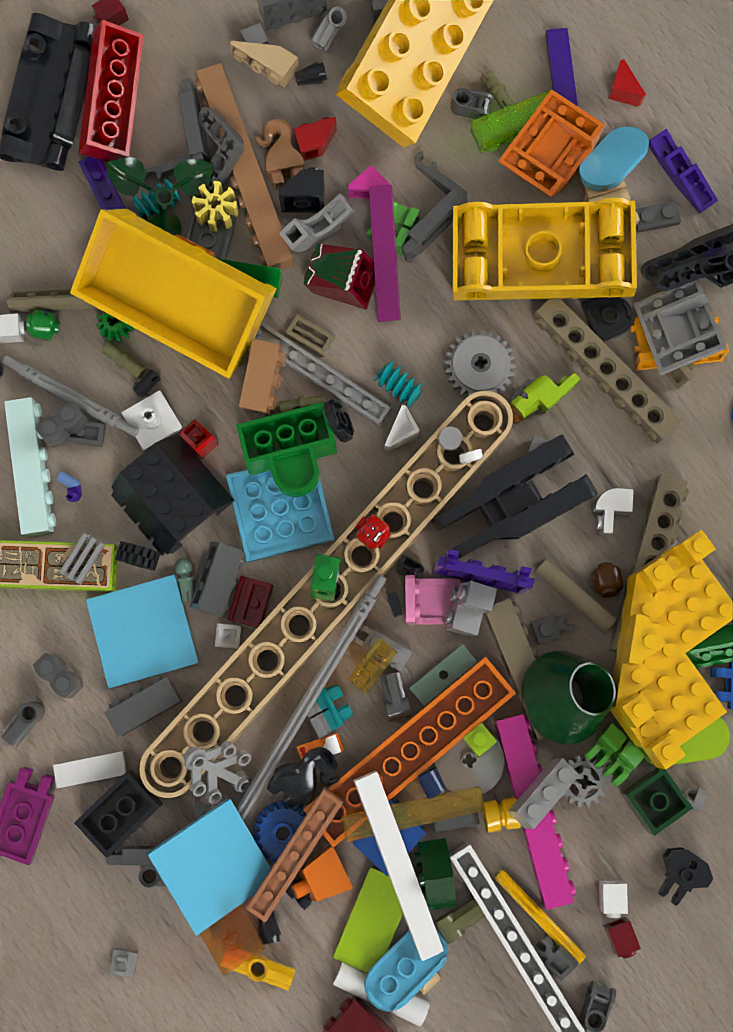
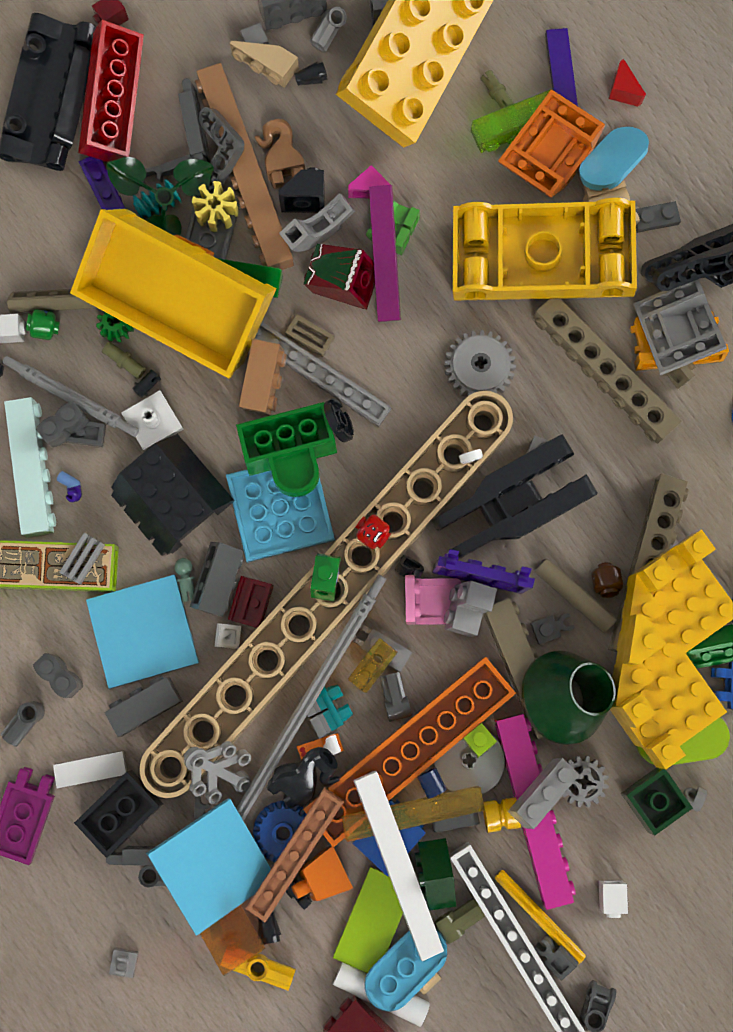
black tyre [115,541,160,571] -> none
red slope [179,419,219,459] -> none
olive pin [279,394,325,413] -> none
red slope [293,117,337,161] -> none
teal piece [373,360,422,409] -> none
white slope [384,404,420,451] -> none
black tile [386,592,403,618] -> none
dark grey hinge [403,151,468,262] -> none
sand green tile [409,644,477,706] -> none
light grey tile [439,426,462,451] -> none
dark grey piece [451,88,494,122] -> none
lime plate [509,373,581,424] -> none
black tile [581,297,633,342] -> none
bright green legs [584,723,645,787] -> none
white brick [592,488,633,536] -> none
dark red brick [603,917,641,959] -> none
dark purple slope [649,129,718,213] -> none
black hinge [658,847,713,906] -> none

